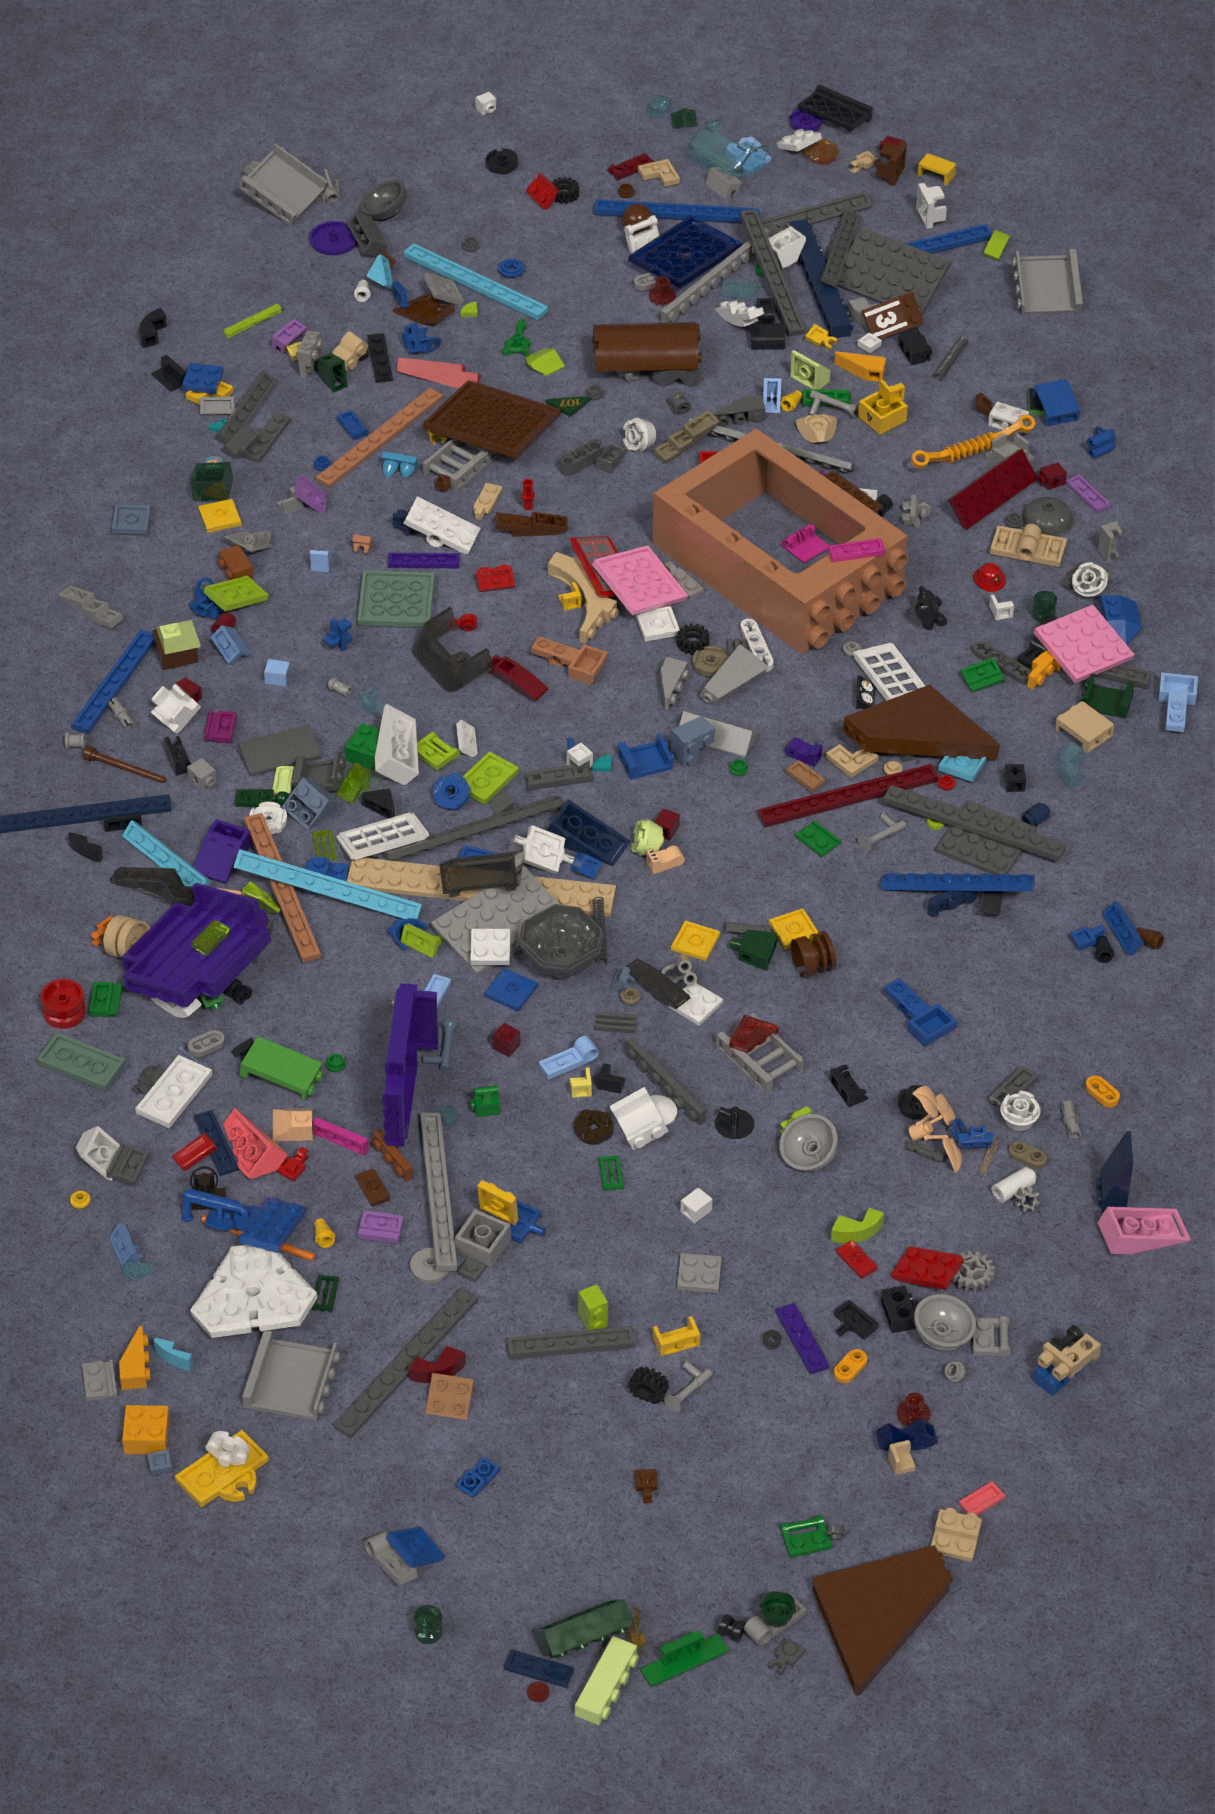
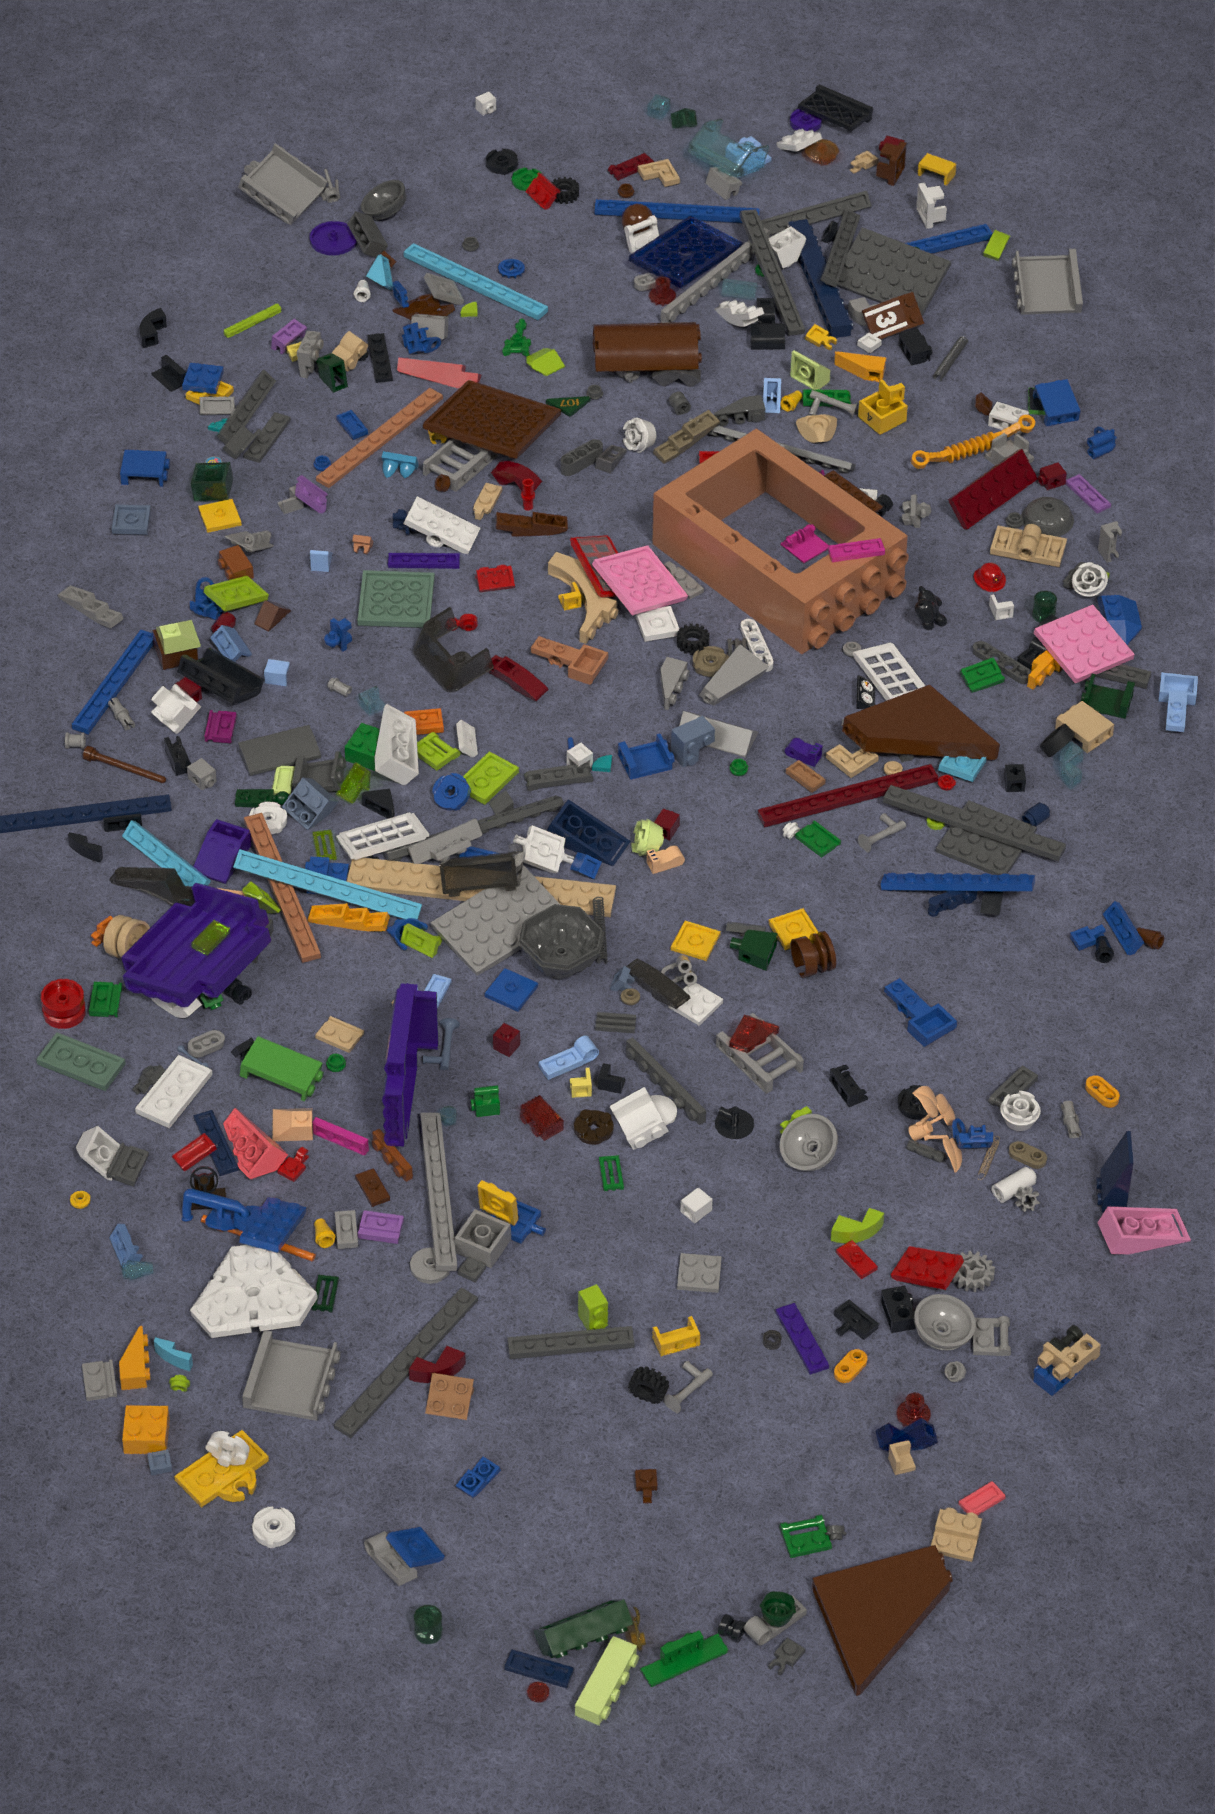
white plate [471,929,510,965] -> none
none -> blue panel [120,450,170,487]
none -> lime plate [169,1375,190,1392]
none -> black panel [177,648,264,704]
none -> white plate [252,1507,295,1548]
none -> reddish brown slope [254,600,291,632]
none -> light orange slope [307,903,390,931]
none -> tan plate [315,1016,364,1053]
none -> light grey plate [335,1210,358,1249]
none -> orange plate [404,708,444,735]
none -> light grey bracket [408,818,482,864]
none -> light grey brick [412,314,449,342]
none -> dark red brick [491,461,542,491]
none -> green tile [511,168,541,191]
none -> clear red brick [520,1095,564,1141]
none -> white plate [783,822,800,840]
none -> black tile [822,221,838,243]
none -> black tyre [1040,723,1075,757]

